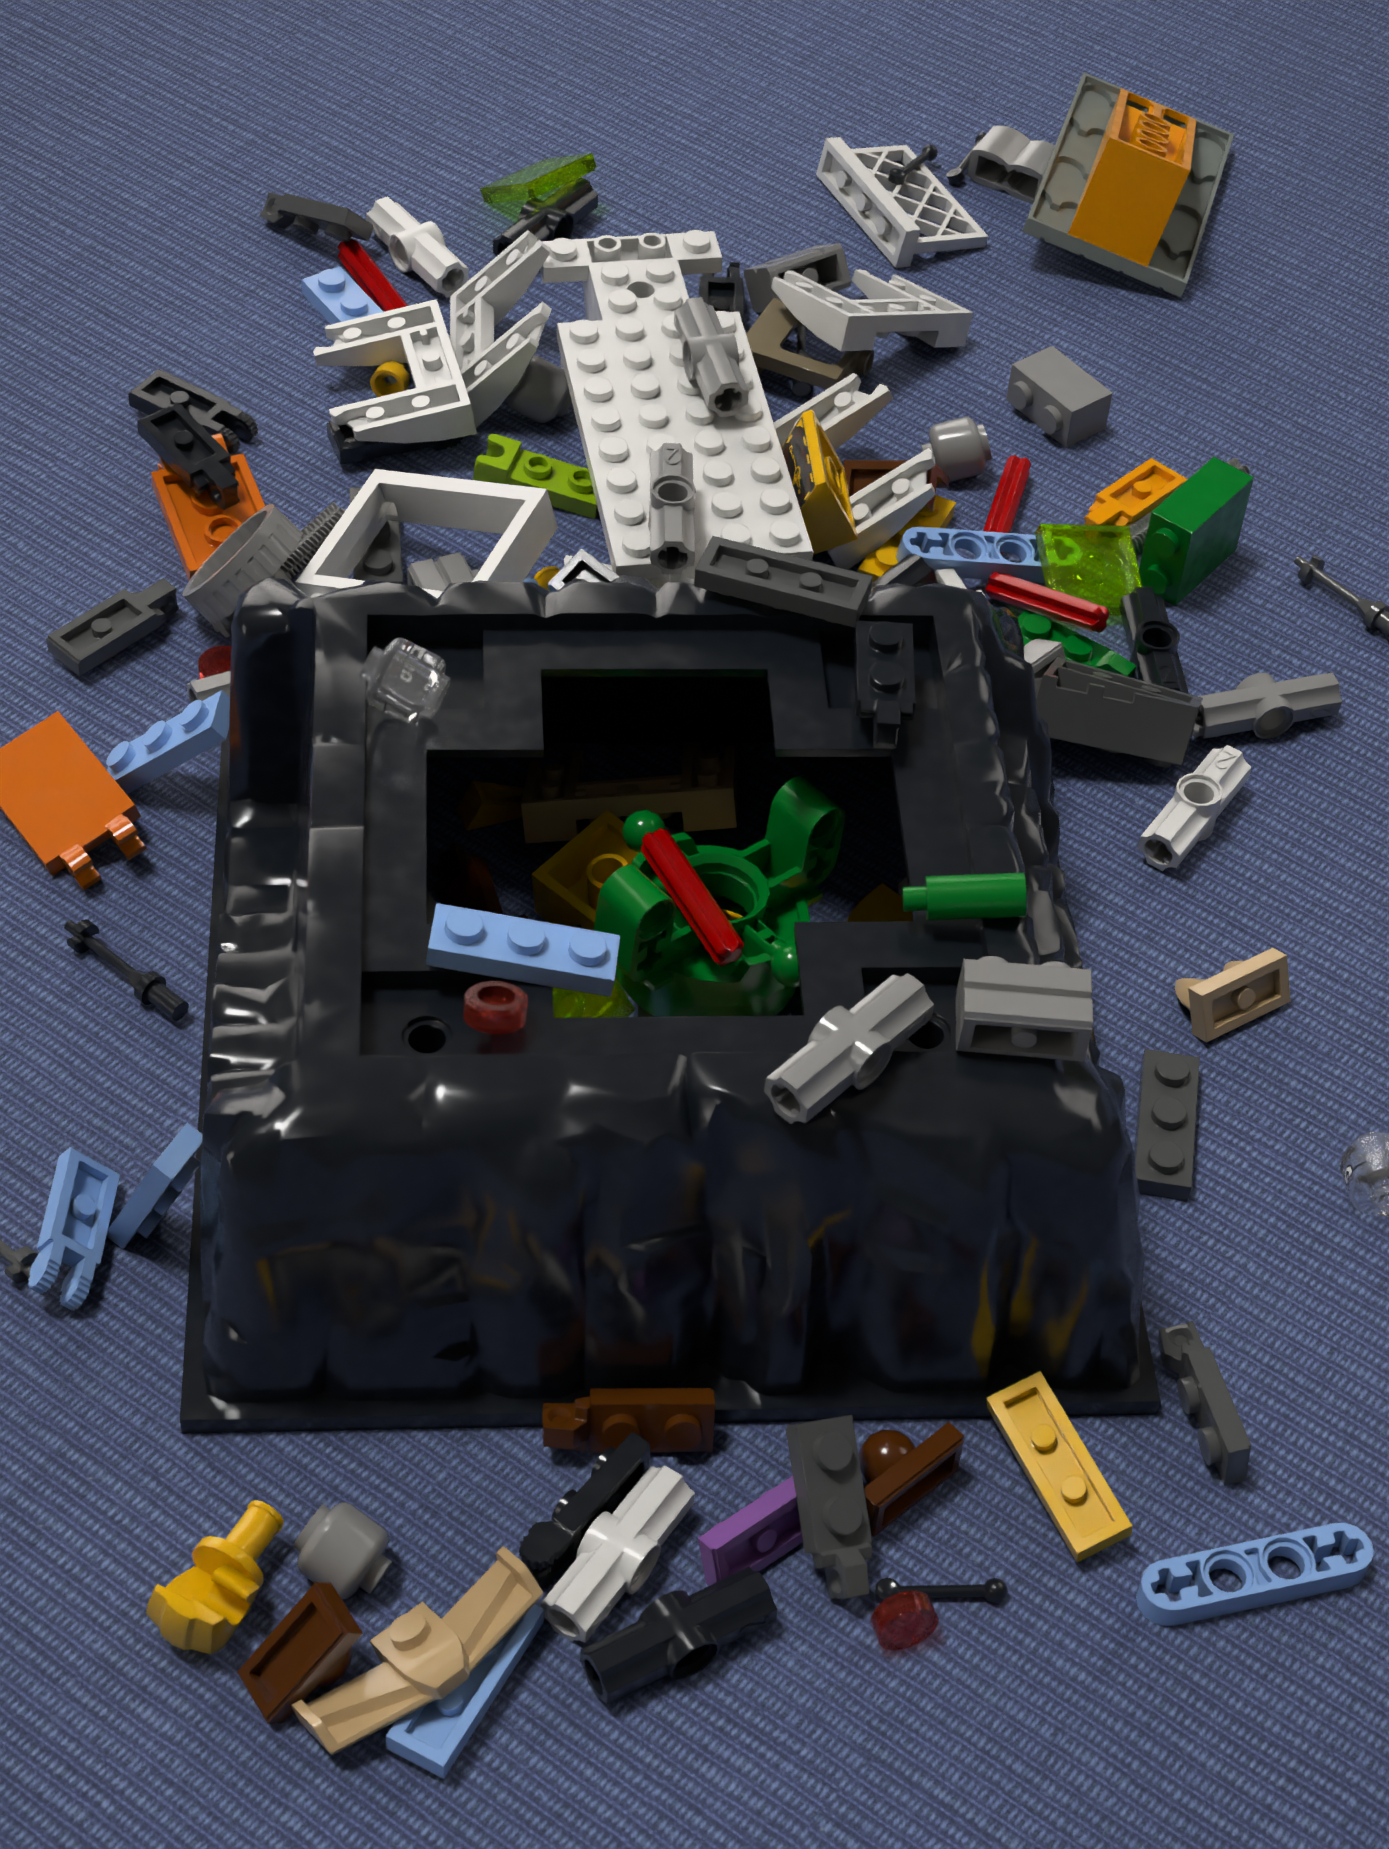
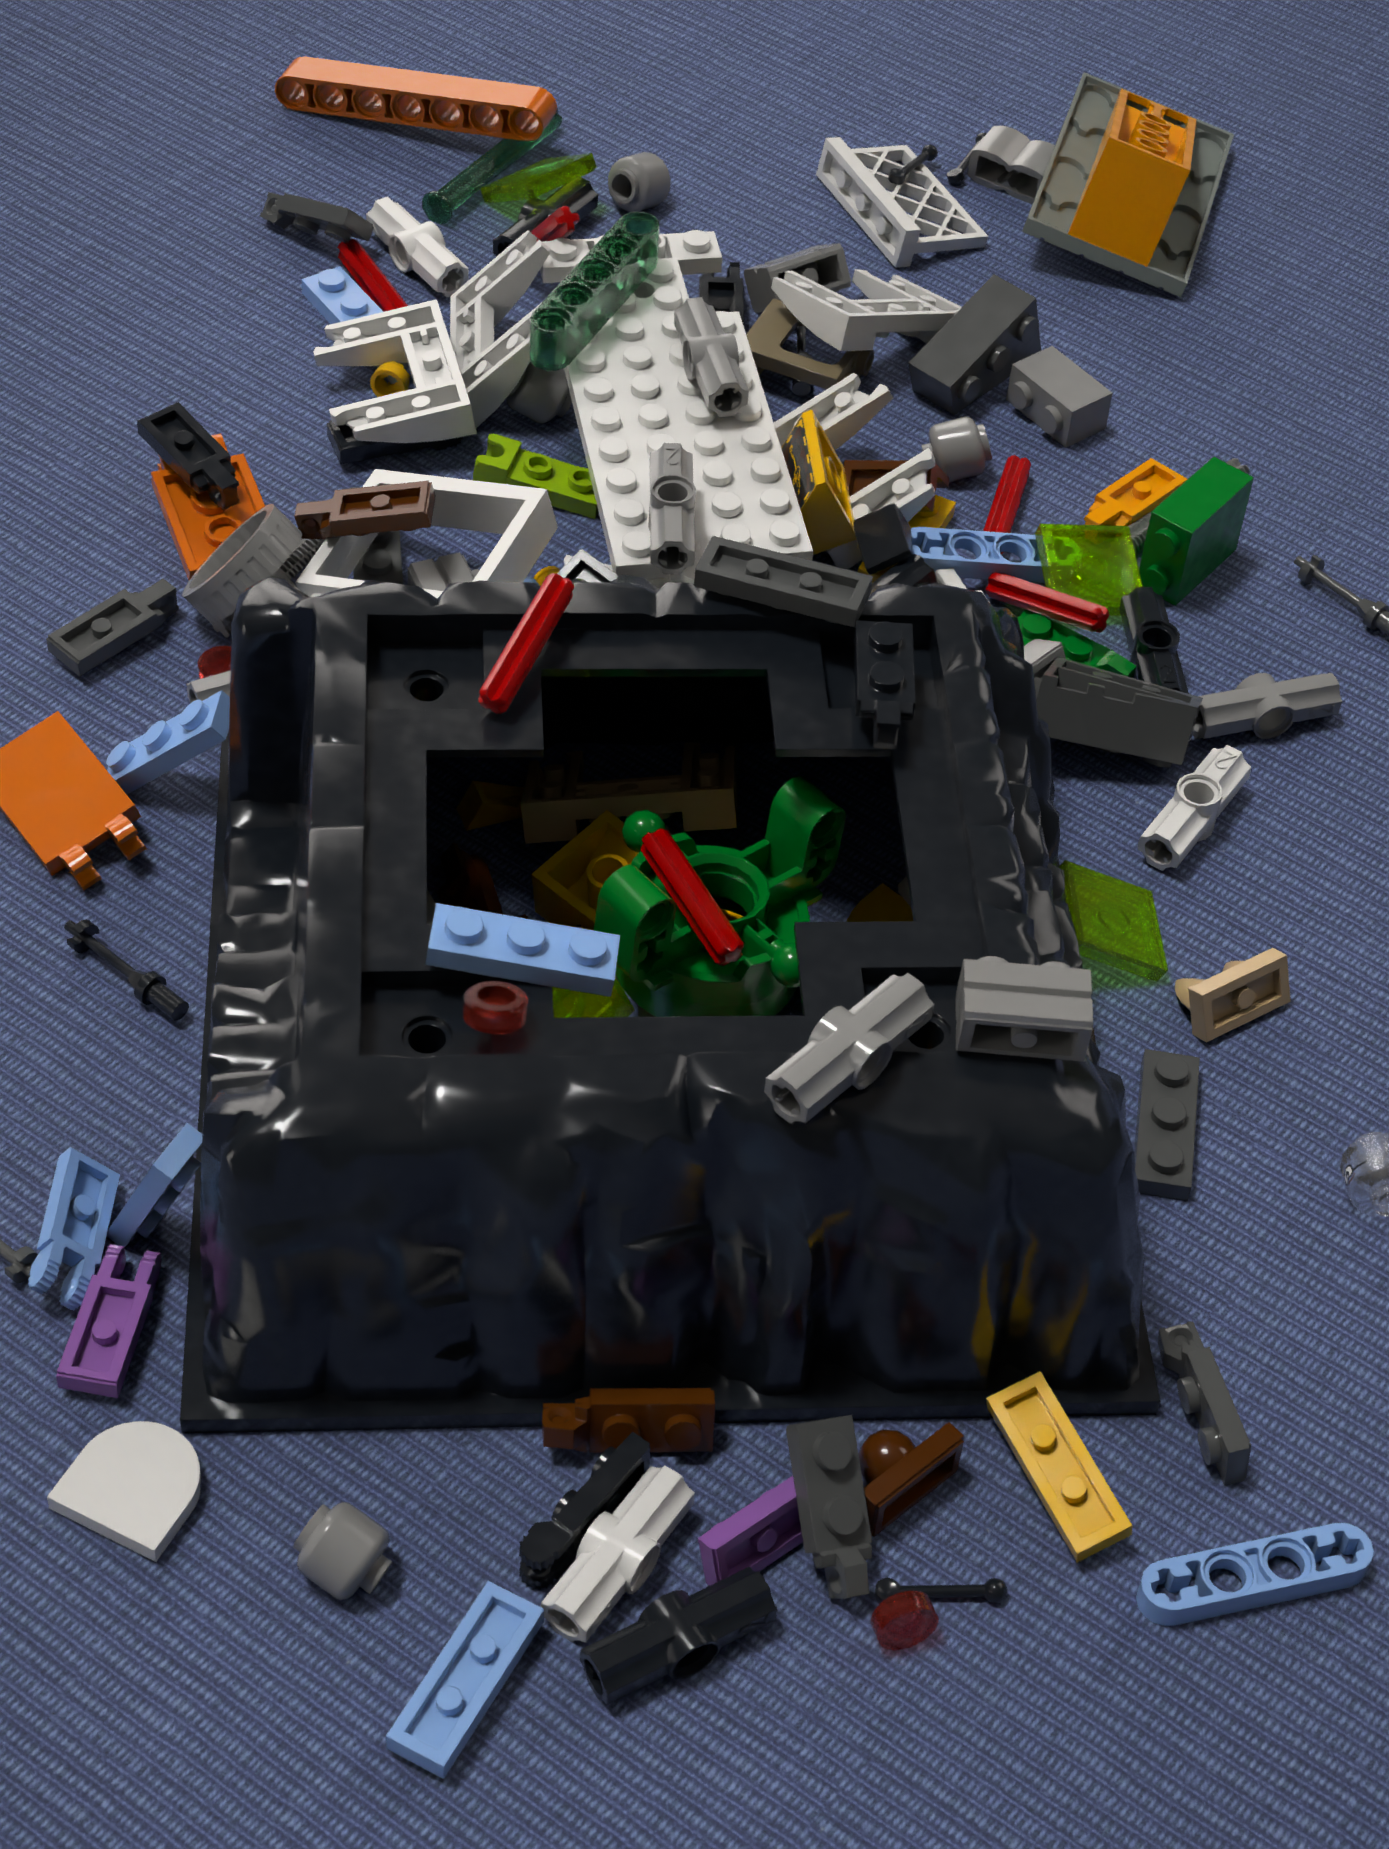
black hinge [128,369,259,456] -> none
yellow piece [146,1500,284,1655] -> none
reddish brown tile [237,1582,363,1724] -> none
tan plate [291,1546,543,1755] -> none
clear head [360,638,452,724] -> none
green cylinder [902,873,1027,921] -> none
none -> white tile [47,1421,201,1562]
none -> medium lavender hinge [56,1244,162,1398]
none -> orange beam [274,57,557,141]
none -> reddish brown hinge [294,480,435,539]
none -> clear green axle [422,108,562,224]
none -> red axle [478,573,574,714]
none -> clear green beam [530,211,660,371]
none -> red axle [531,206,580,242]
none -> light grey head [608,152,671,212]
none -> black slope [854,503,913,575]
none -> dark grey wedge [908,274,1041,415]
none -> clear neon green tile [1058,860,1168,982]

